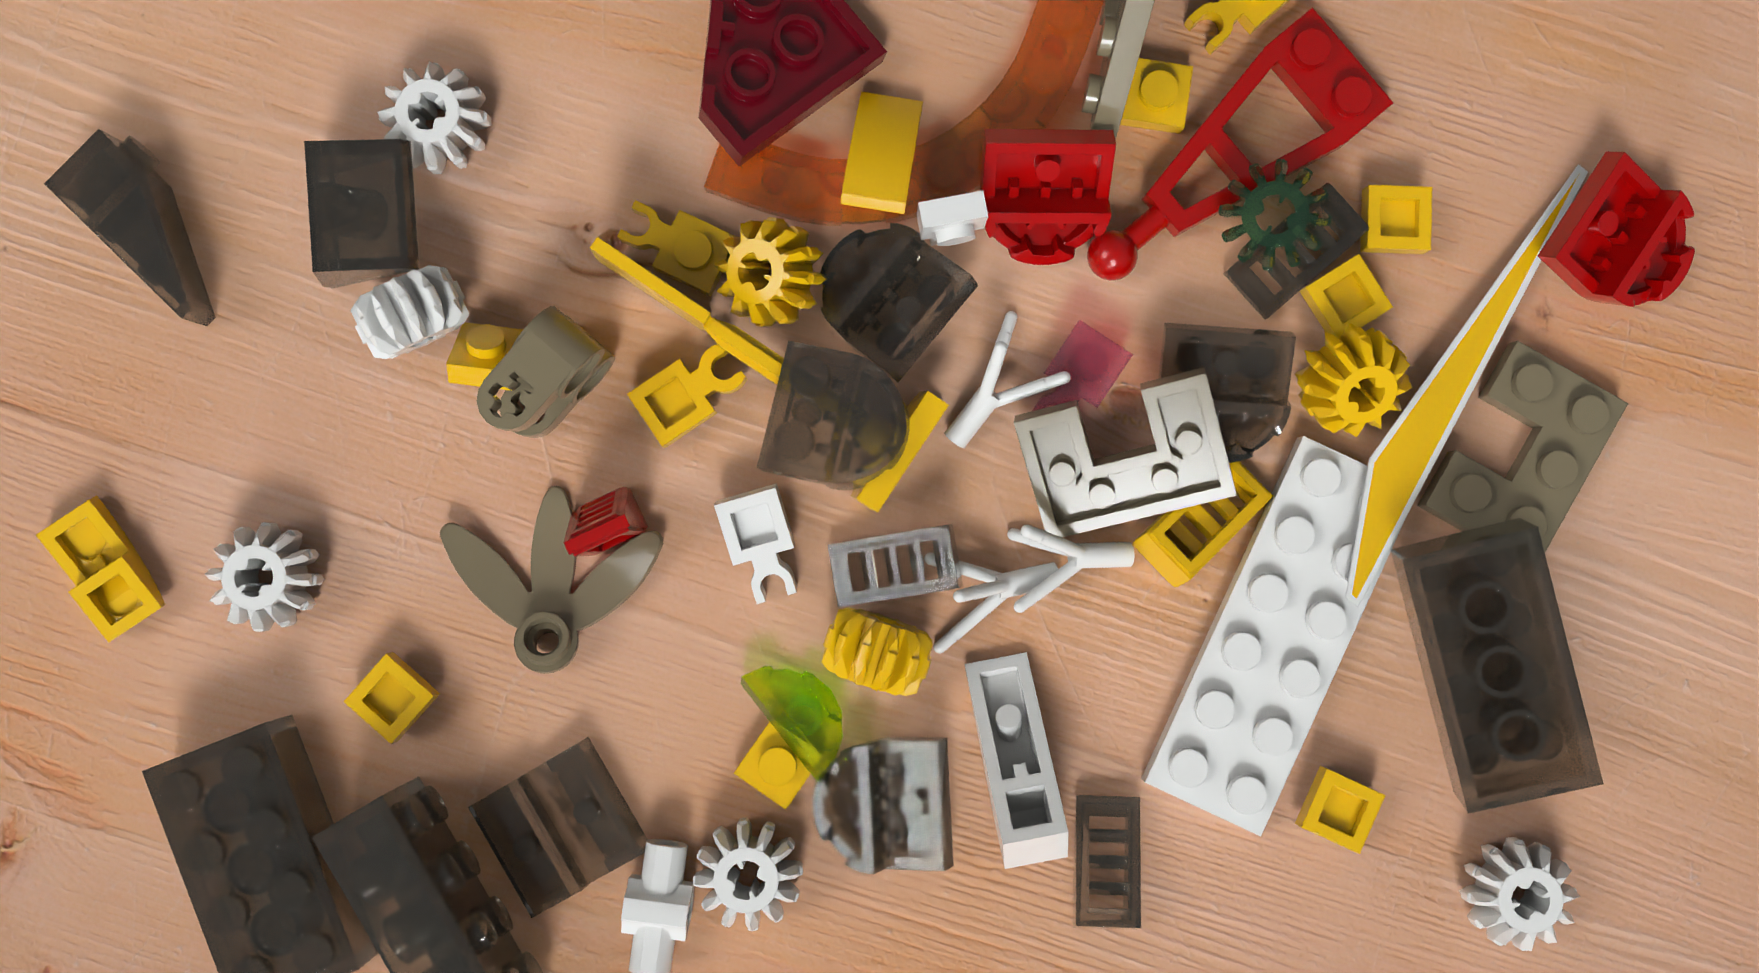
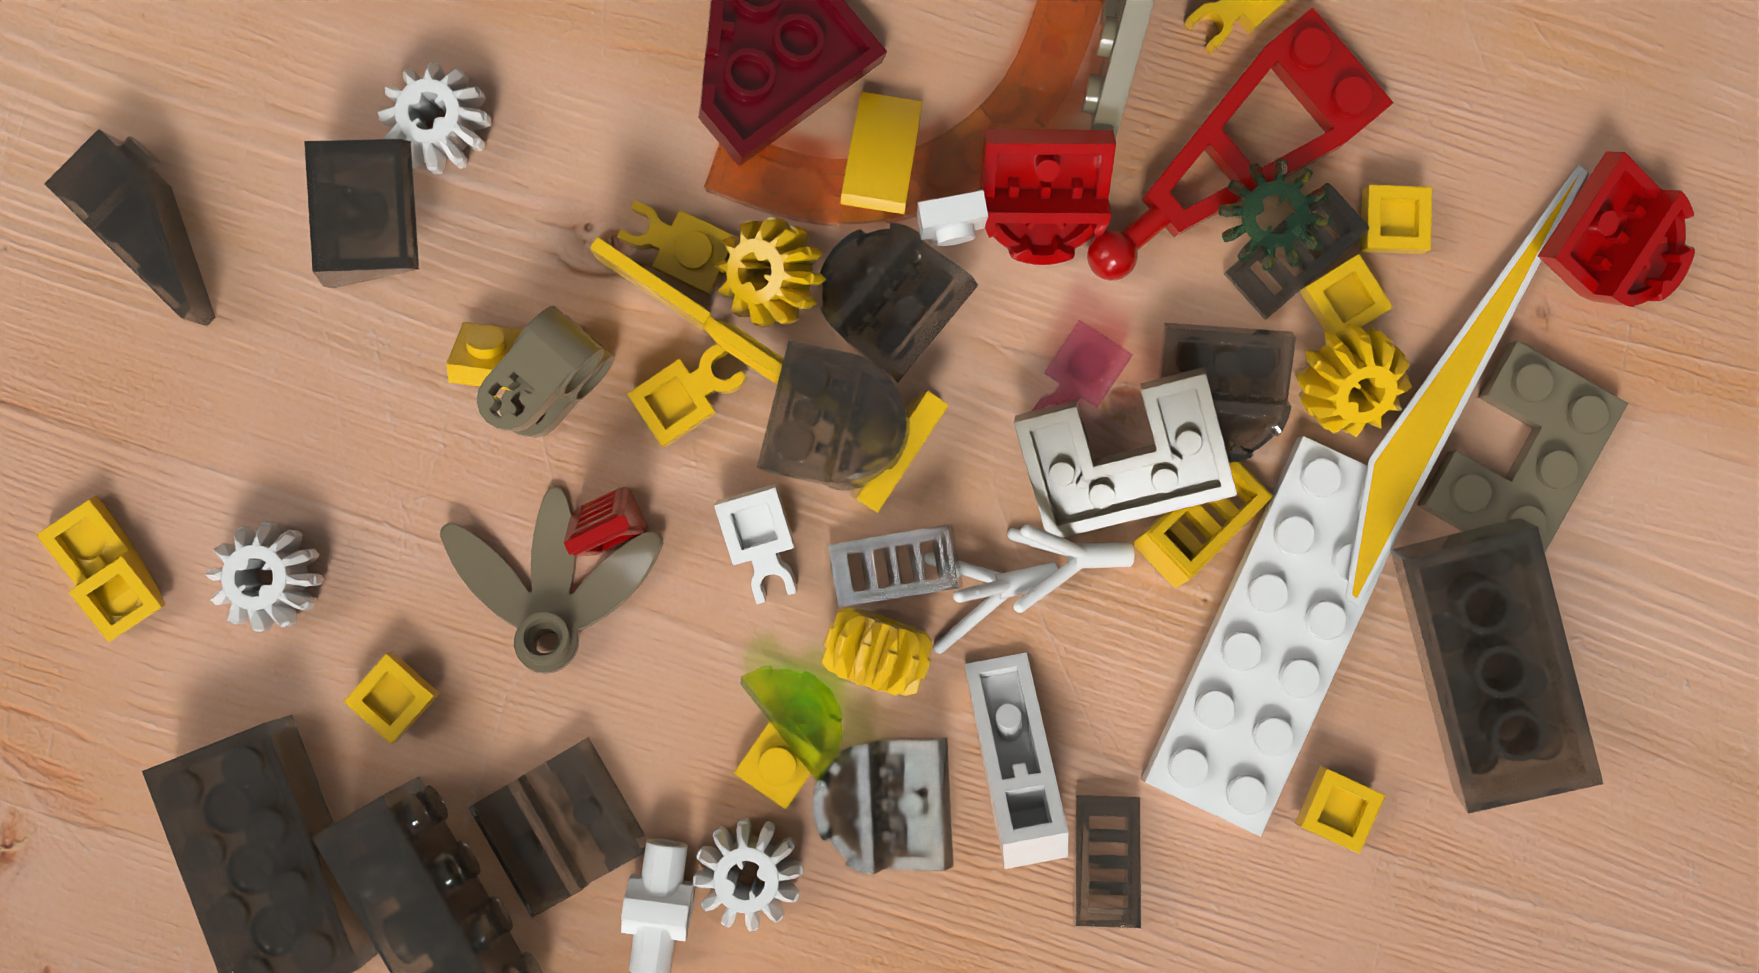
white gear [350,265,469,359] -> none
white plant [945,311,1071,448] -> none
yellow plate [1120,58,1194,134] -> none
white gear [1459,837,1580,951] -> none

